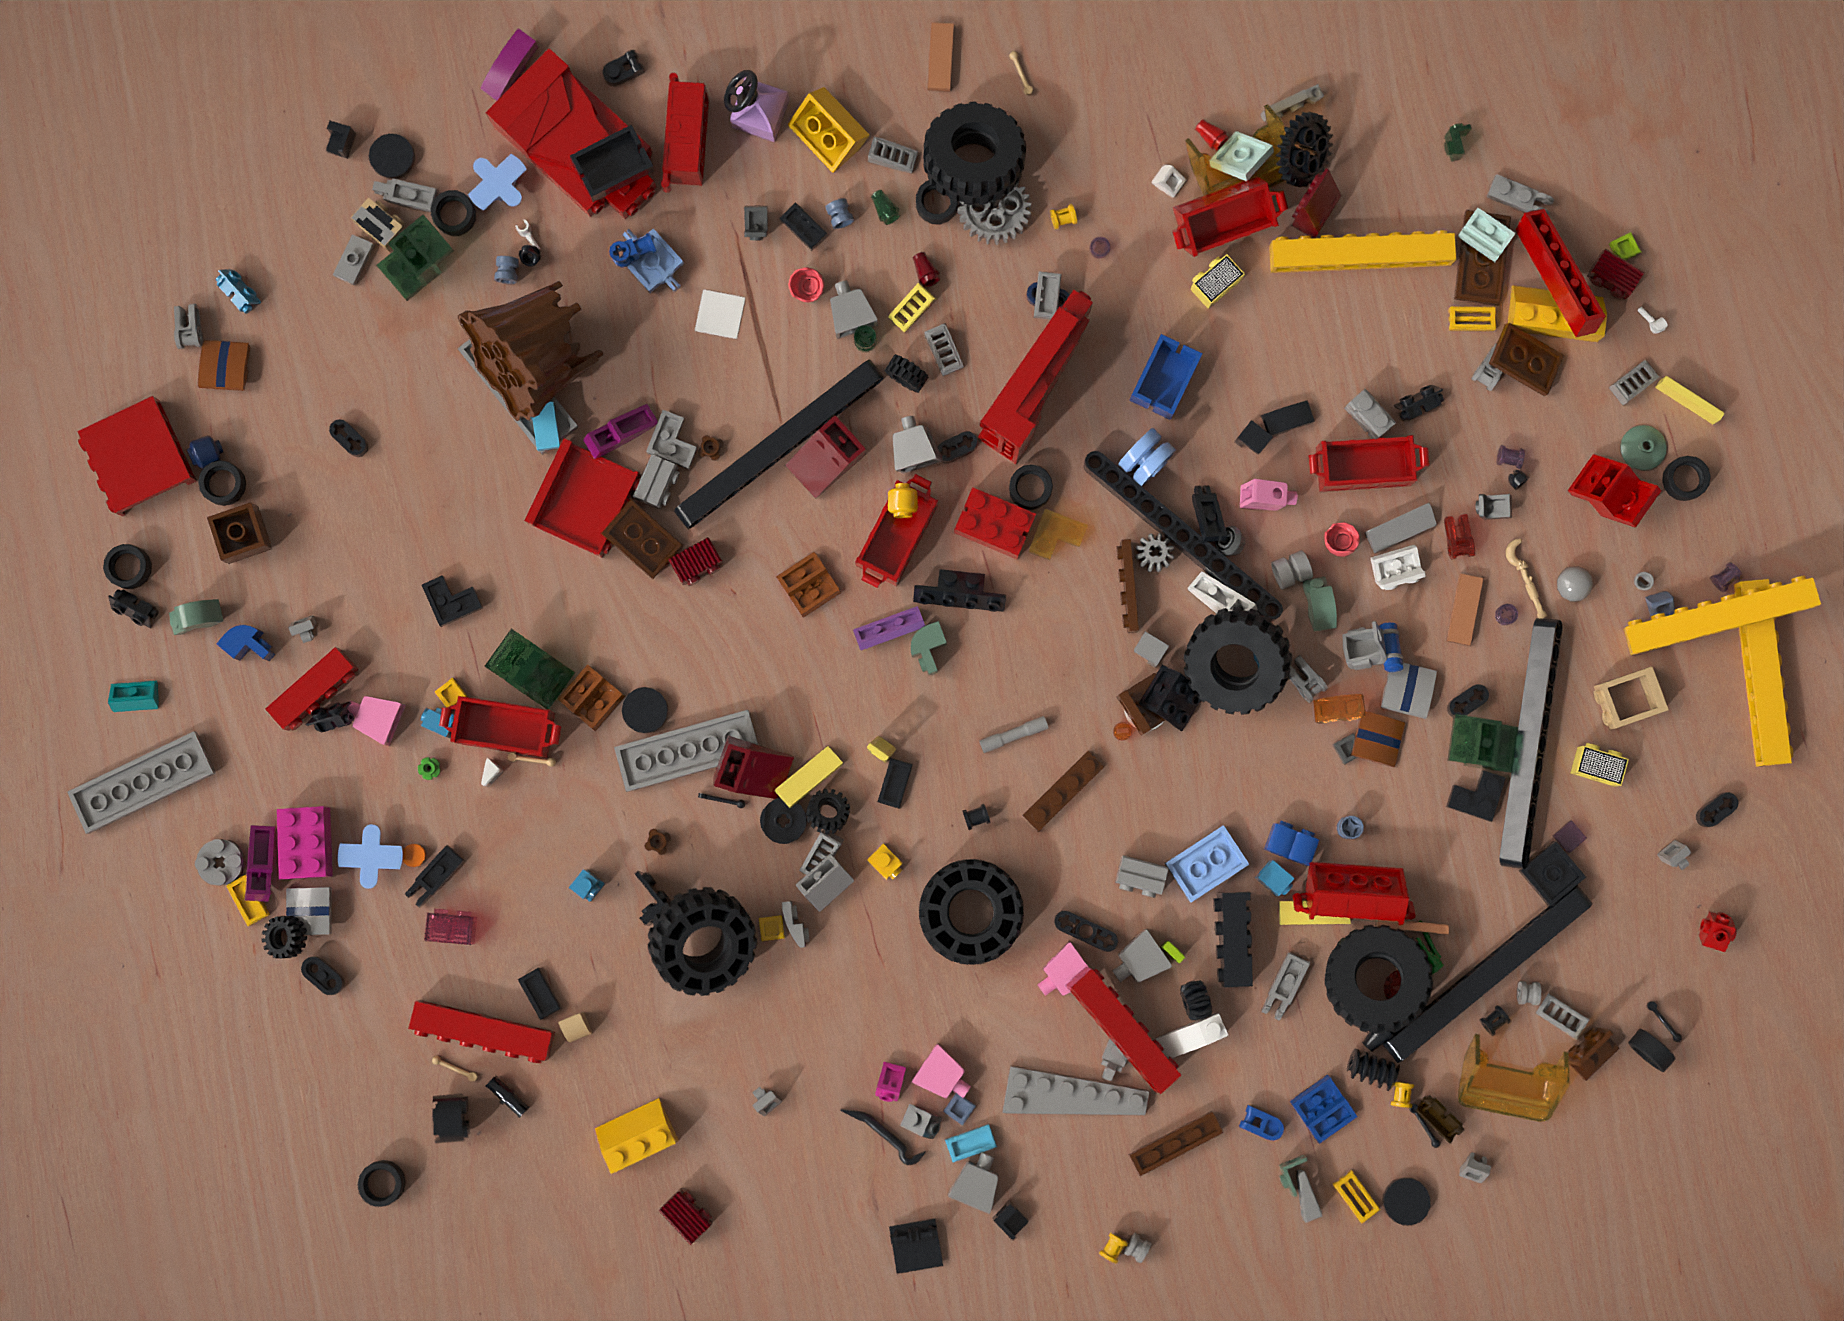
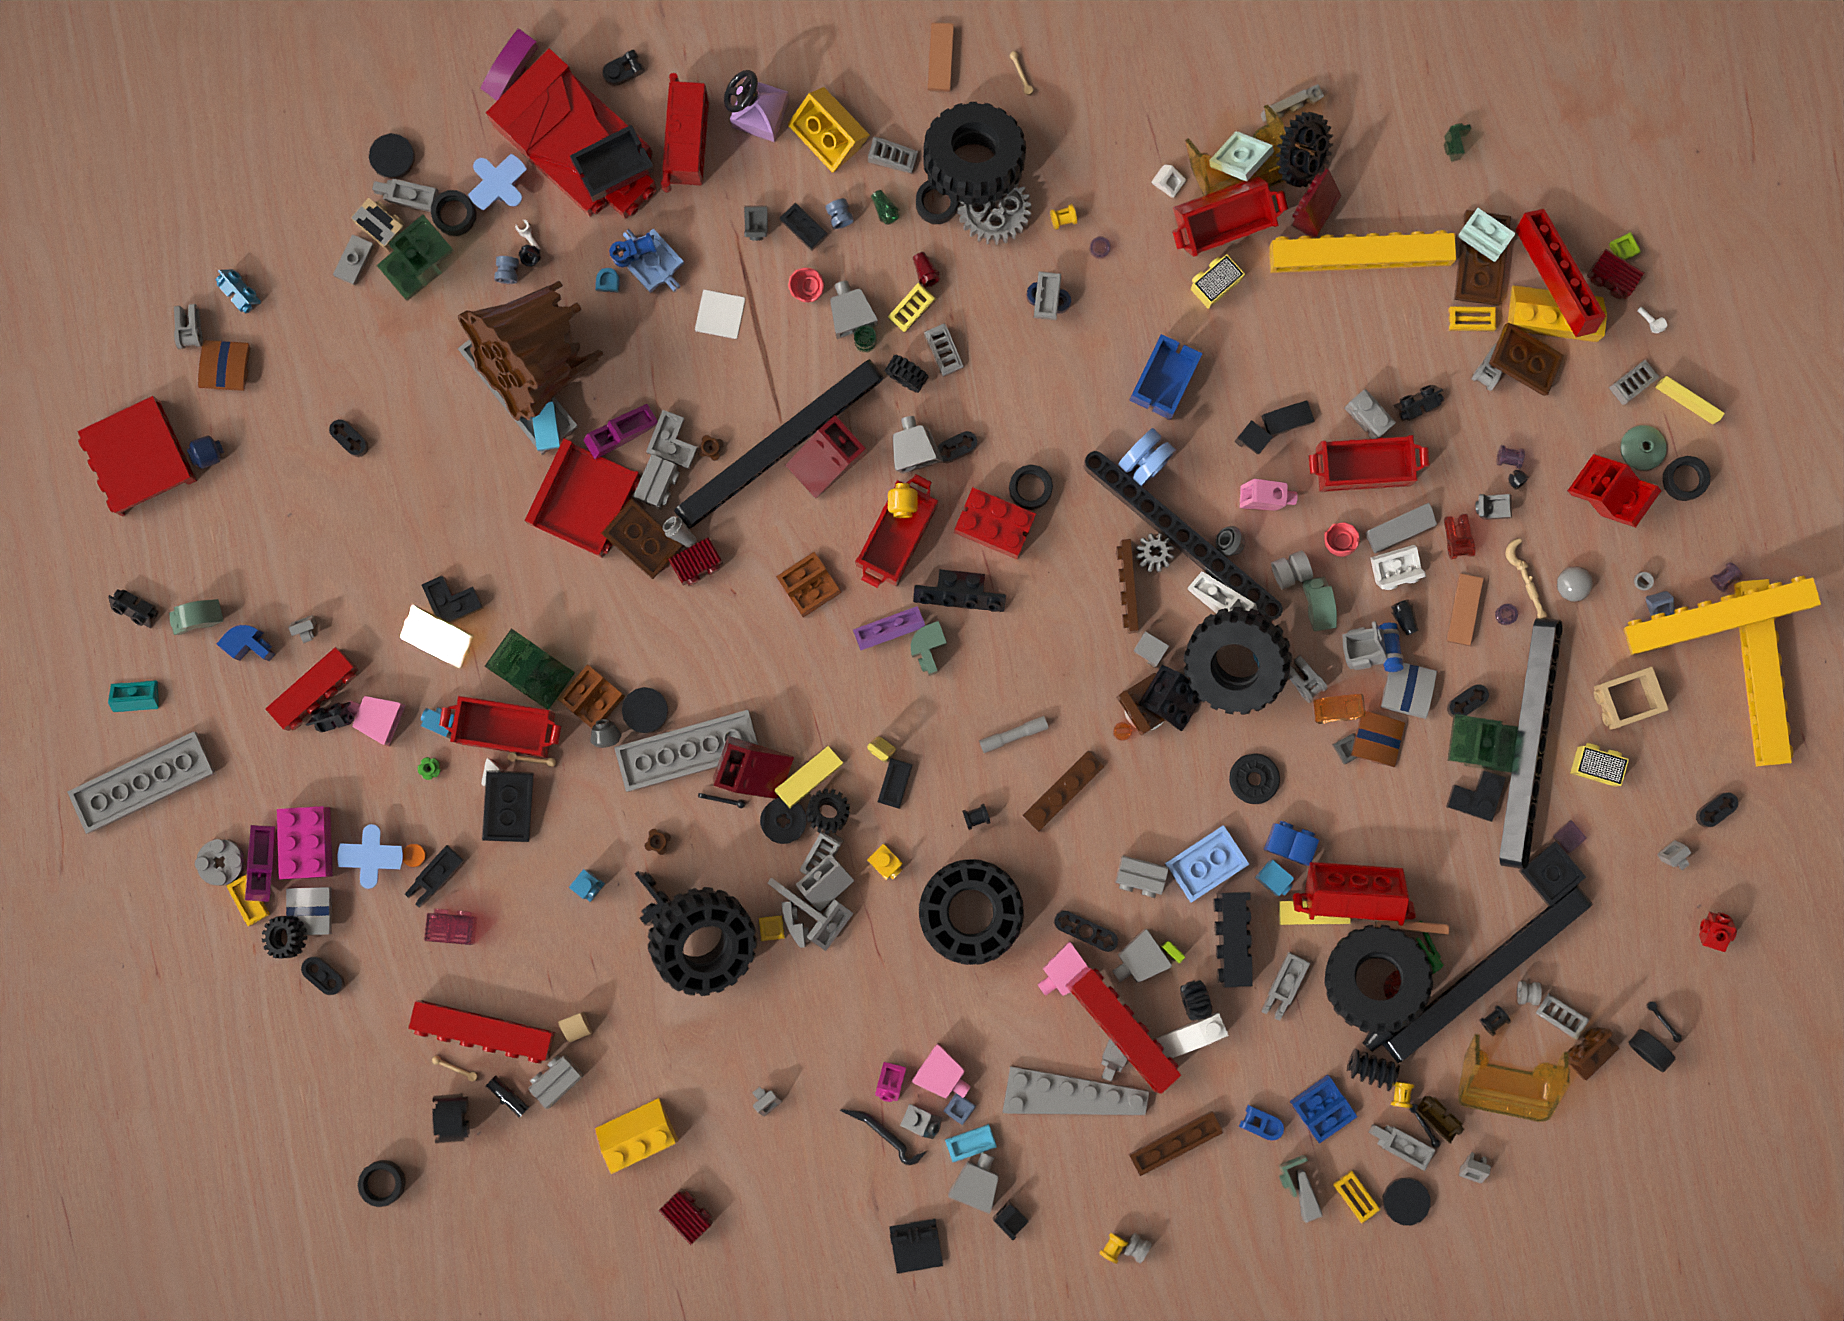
black tyre [103,544,152,589] -> none
black tyre [198,460,246,506] -> none
reddish brown brick [207,502,272,564] -> none
black panel [326,120,356,159] -> none
yellow tile [435,678,468,708] -> none
black tile [518,968,562,1020] -> none
red panel [978,290,1093,464] -> none
clear yellow plate [1029,509,1088,560] -> none
black hinge [1192,485,1228,542] -> none
red cone [1195,119,1229,151] -> none
sand blue wheel [1336,816,1363,839] -> none
light grey hinge [1486,174,1554,214] -> none
none -> piece [401,605,474,668]
none -> black tile [482,770,534,842]
none -> light grey brick [528,1055,585,1109]
none -> dark grey cone [590,719,622,748]
none -> dark azure tile [595,268,620,293]
none -> light grey cone [663,516,696,548]
none -> light grey piece [767,878,853,951]
none -> black wheel [1229,753,1280,804]
none -> light grey hinge [1369,1124,1435,1171]
none -> black cone [1391,599,1419,635]

